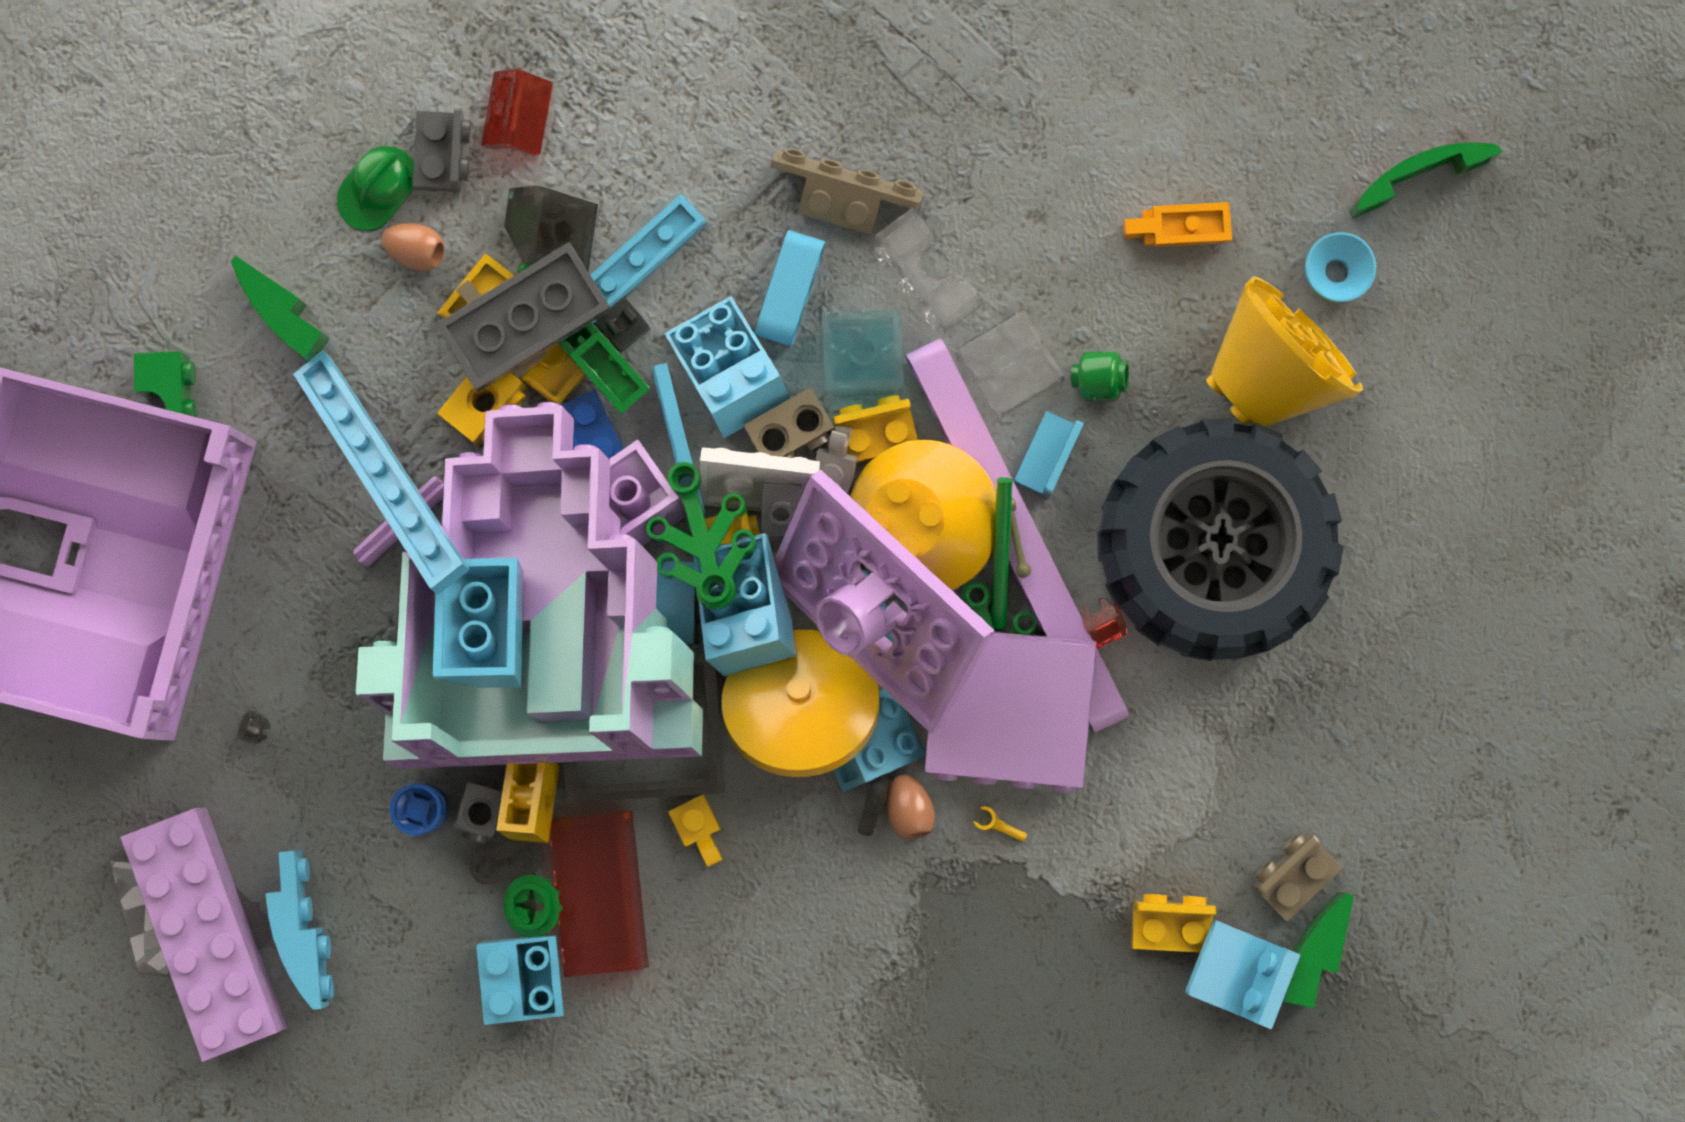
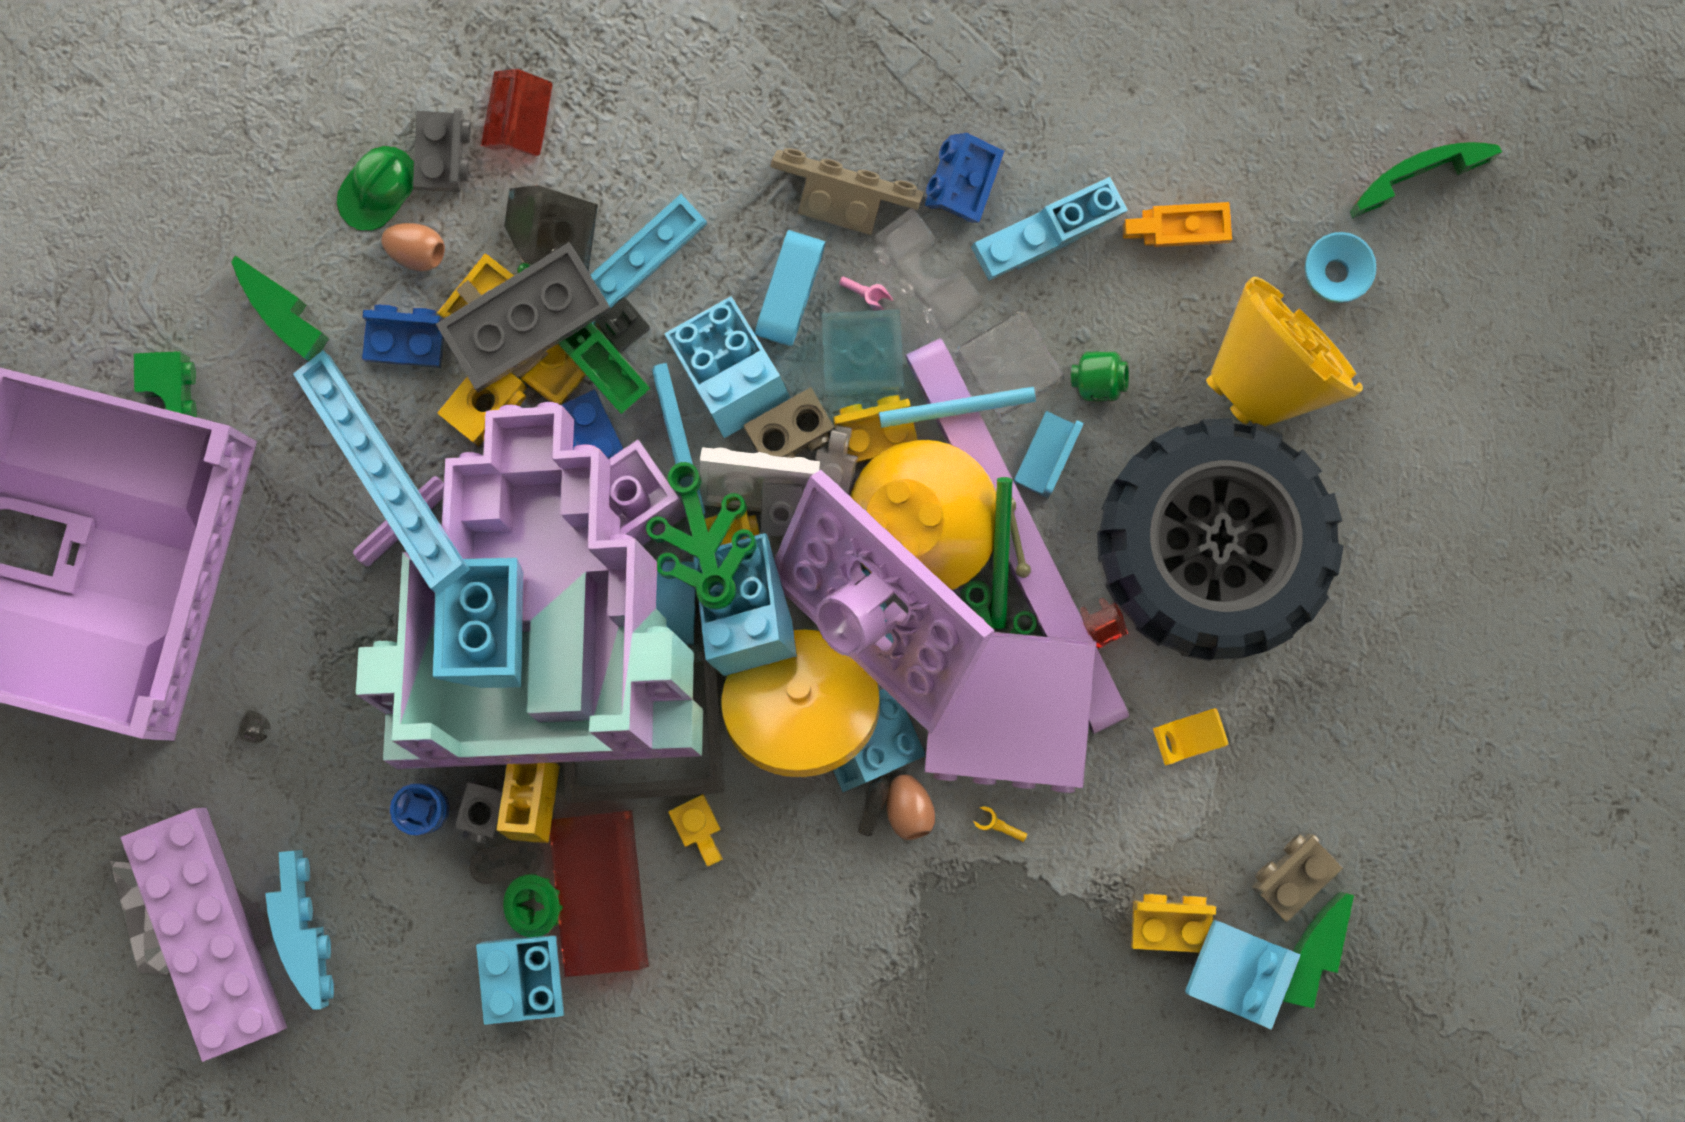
none -> blue bracket [362,304,444,368]
none -> bright pink hand [839,276,893,315]
none -> medium azure bar [879,387,1036,428]
none -> blue bracket [925,132,1004,223]
none -> medium azure slope [971,177,1128,281]
none -> yellow bracket [1153,708,1229,766]

